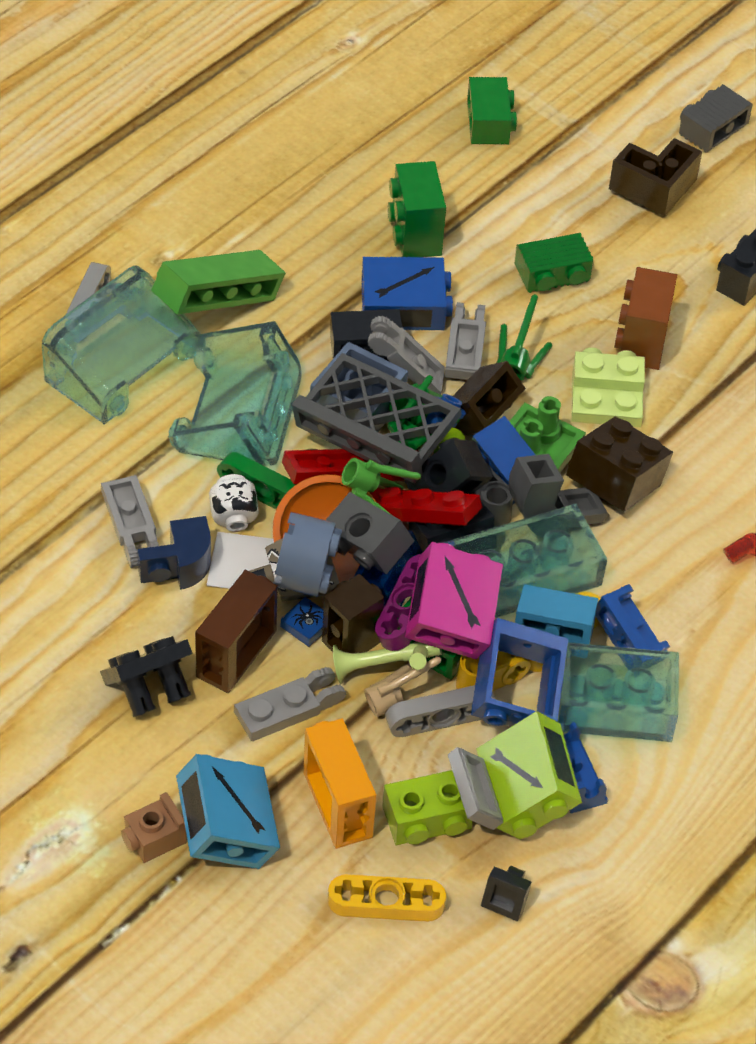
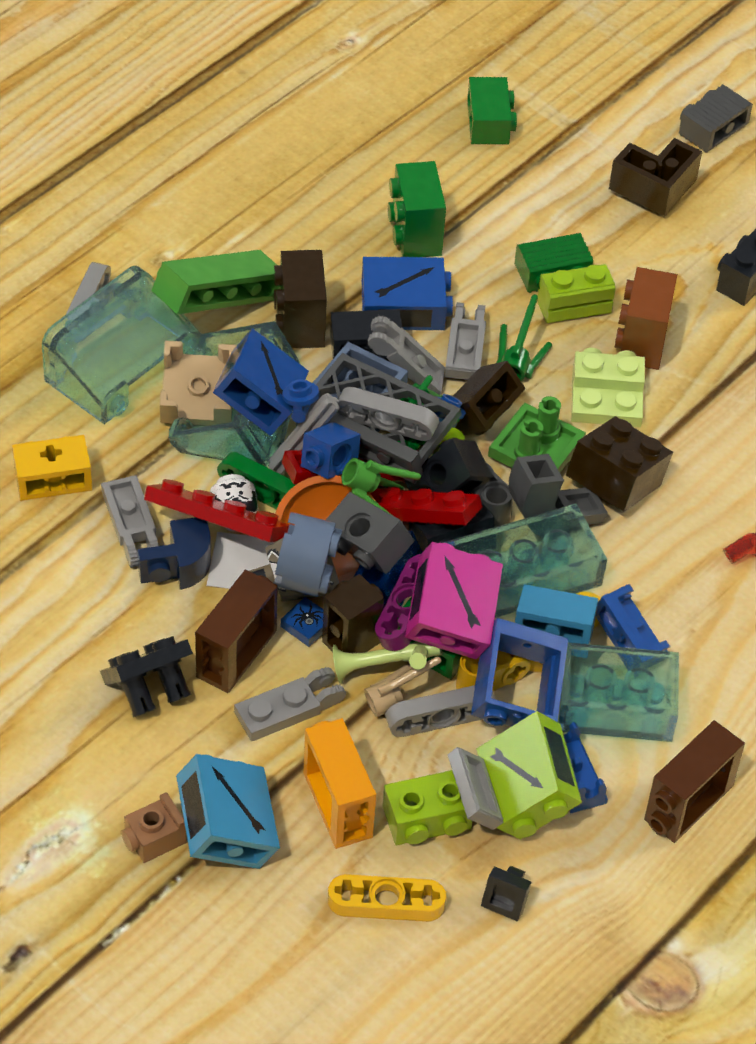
blue hinge [472,416,535,505] -> none
none -> yellow brick [12,435,92,501]
none -> red plate [144,479,289,542]
none -> tan panel [160,340,236,427]
none -> blue brick [213,328,309,436]
none -> light grey axle [269,393,339,475]
none -> dark brown brick [273,250,327,349]
none -> blue plate [282,379,319,423]
none -> blue brick [301,422,361,479]
none -> light grey beam [337,387,439,441]
none -> lime brick [538,264,616,323]
none -> reddish brown window [644,720,745,843]

